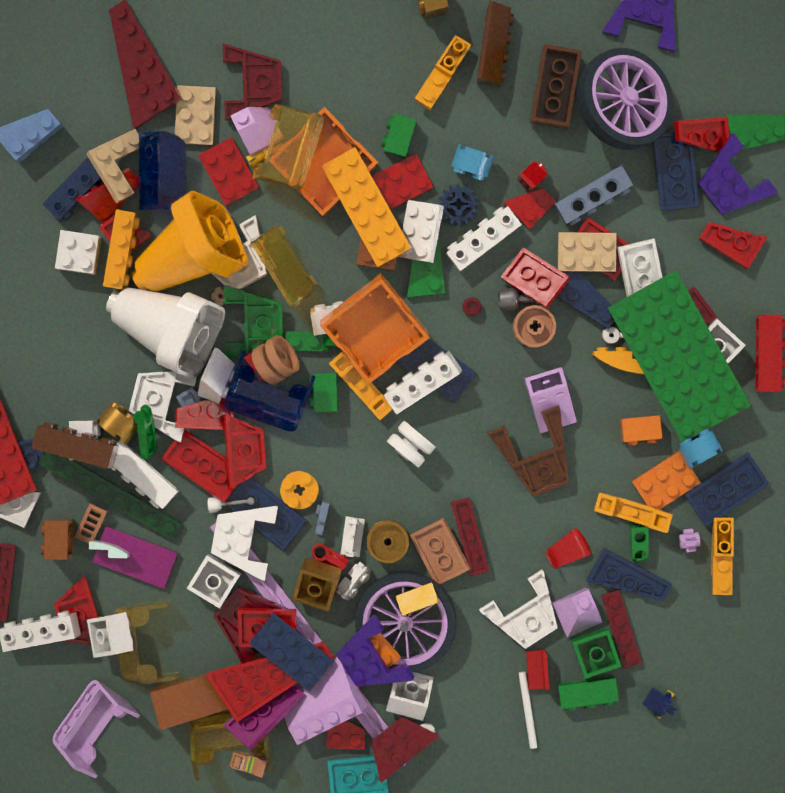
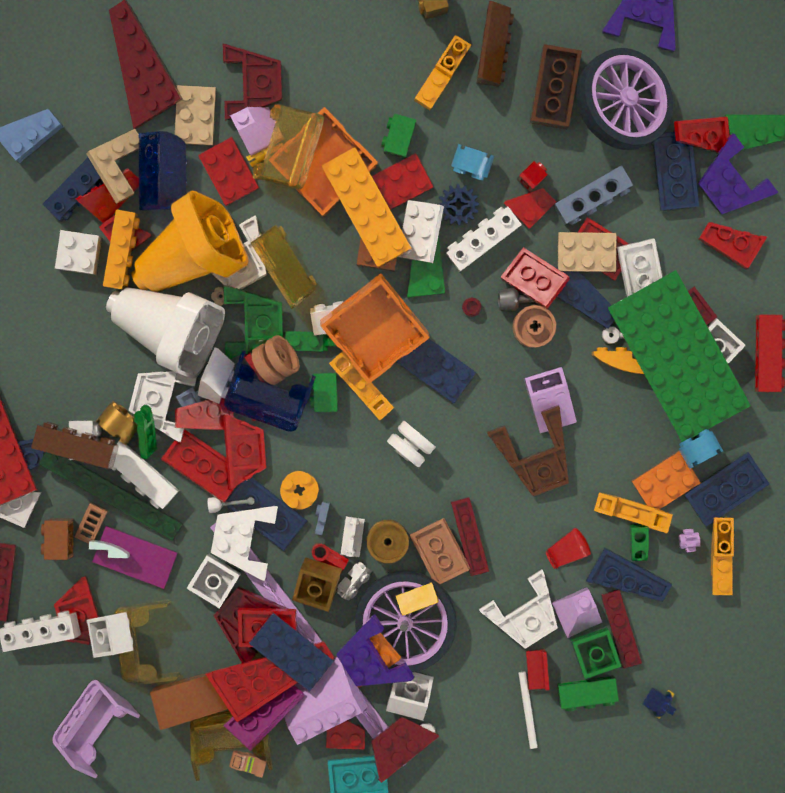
white brick [384,351,462,414] -> none
orange brick [620,415,662,446] -> none

